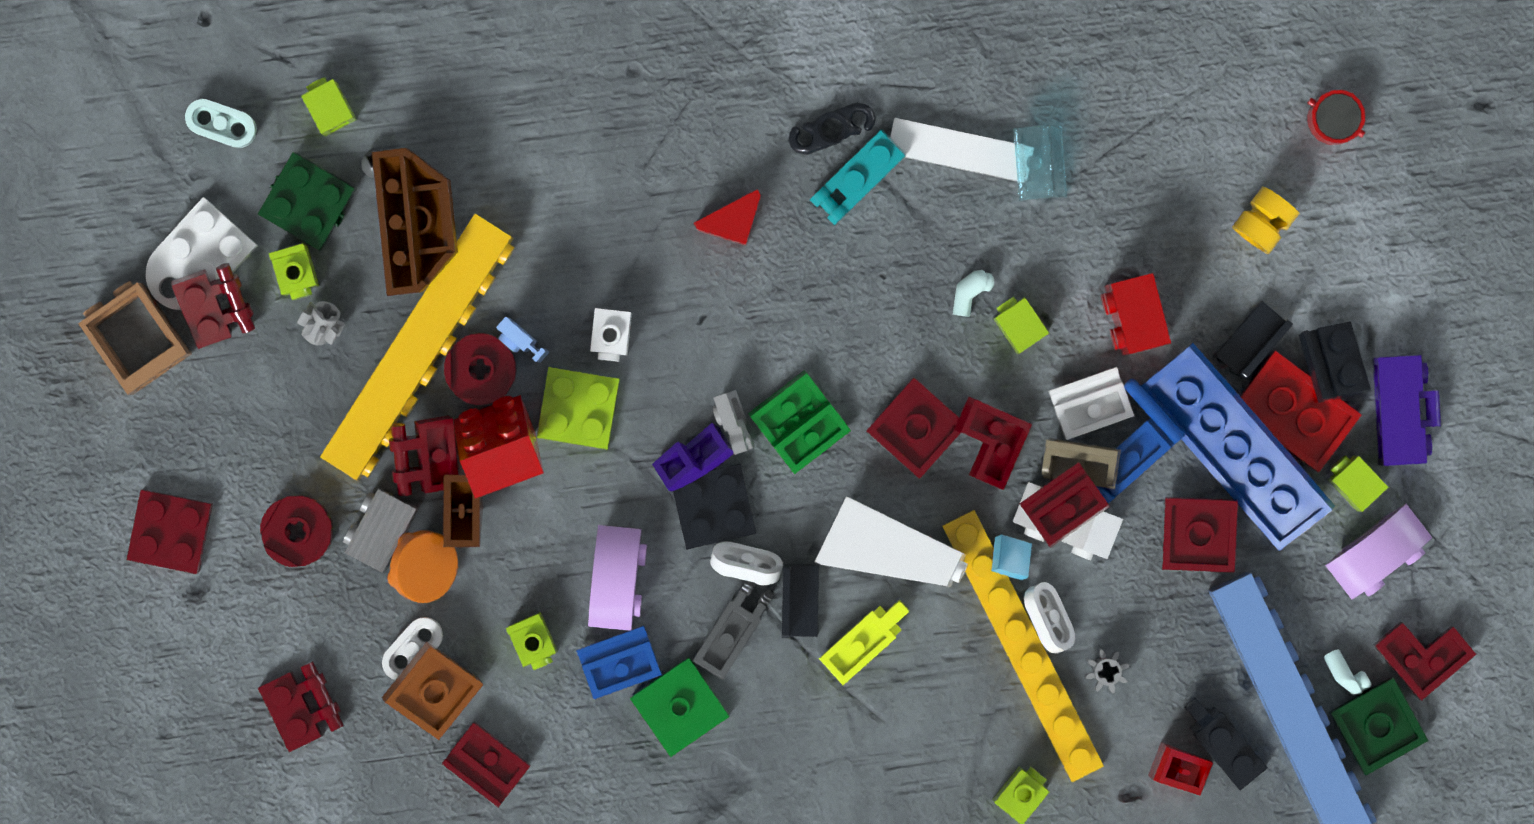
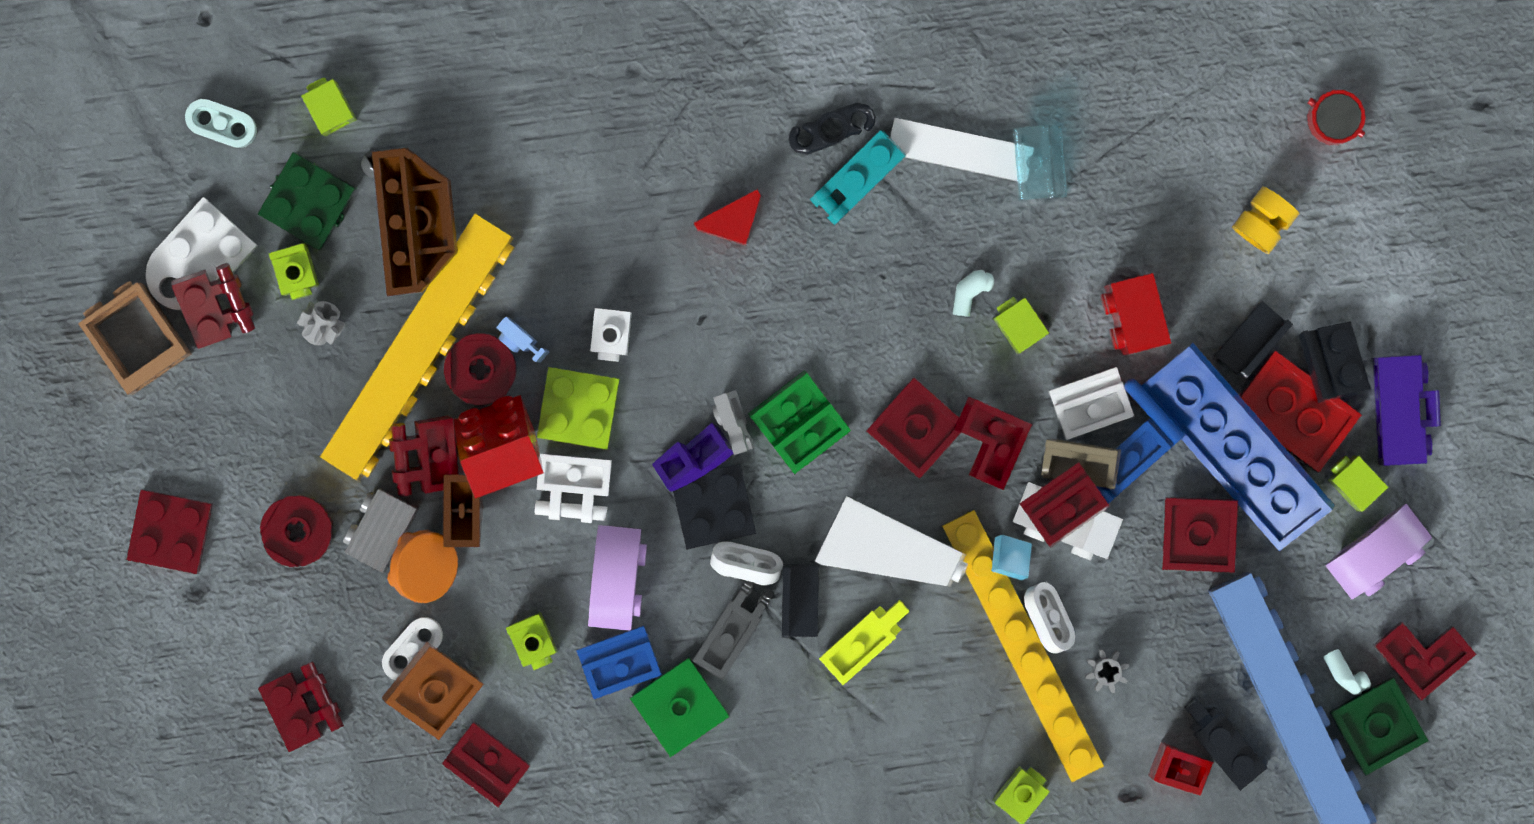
none -> white plate [535,454,612,523]

